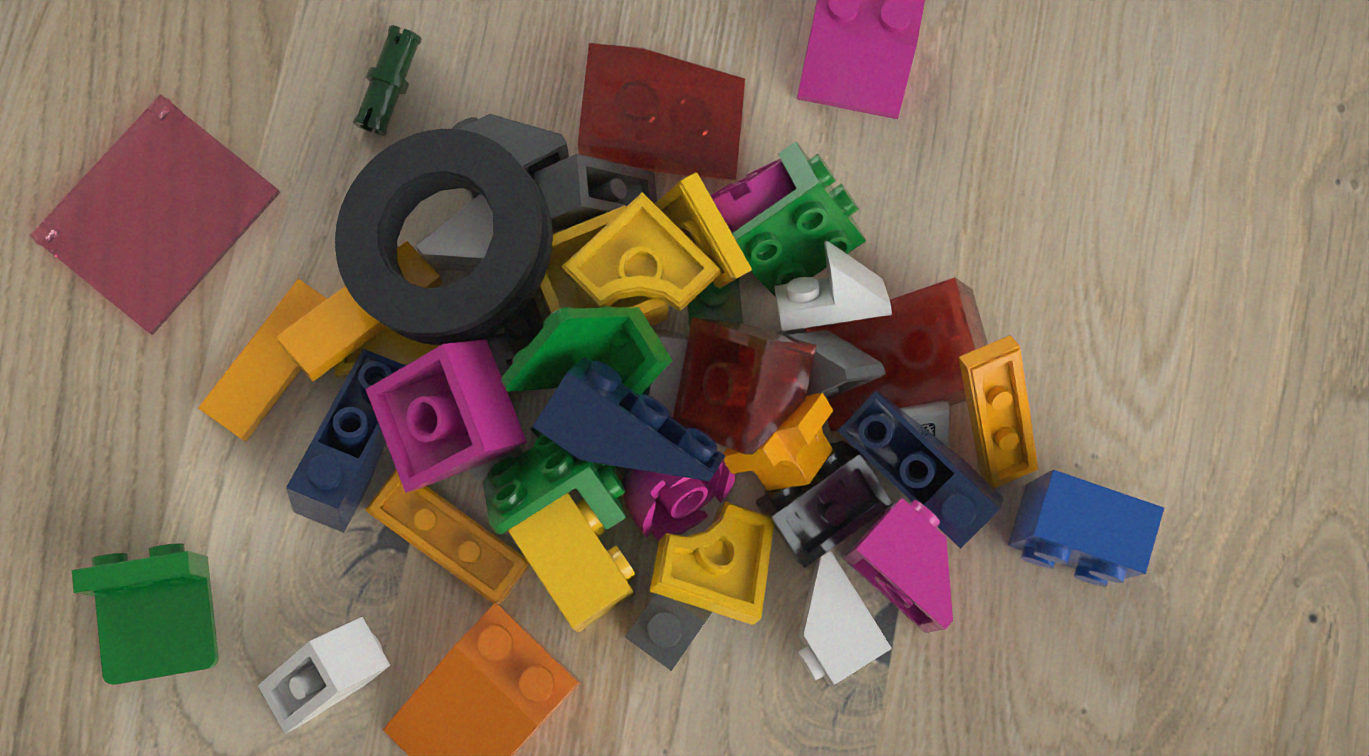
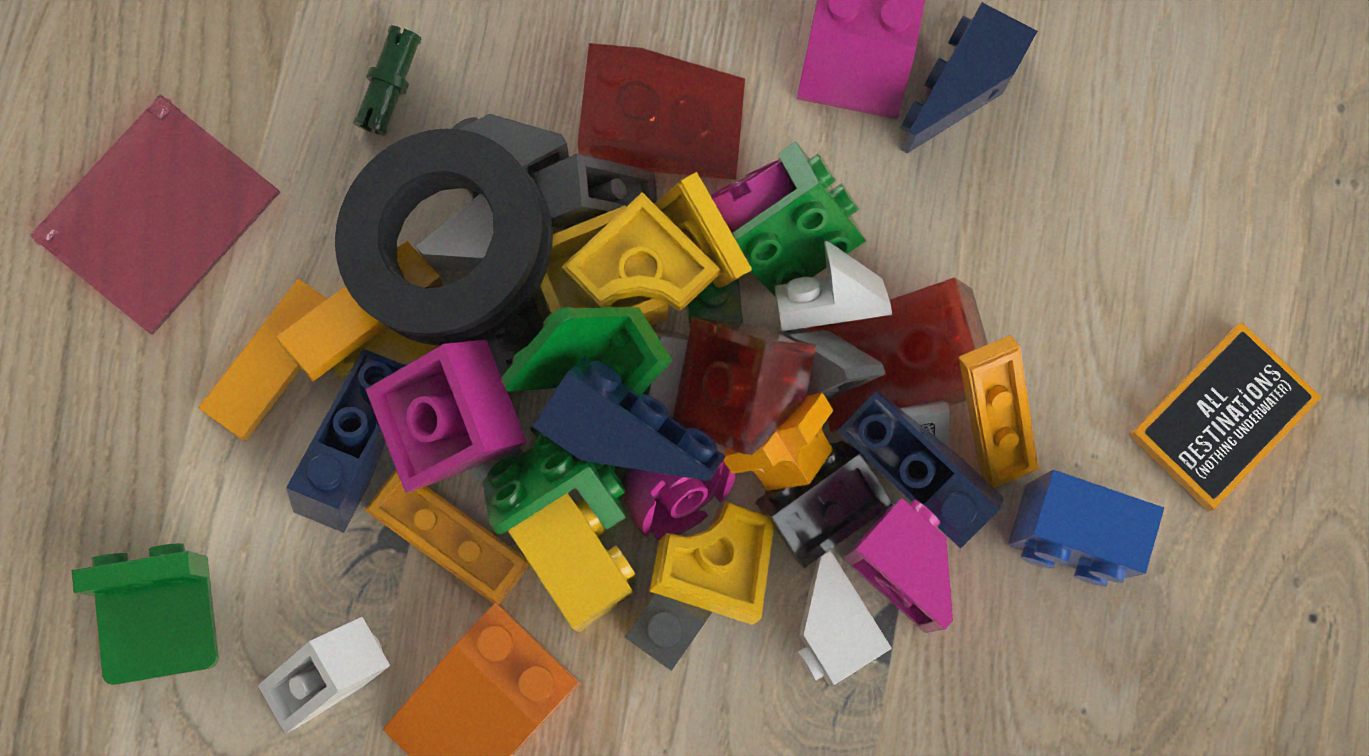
none -> dark blue slope [900,2,1038,153]
none -> black tile [1129,322,1322,511]

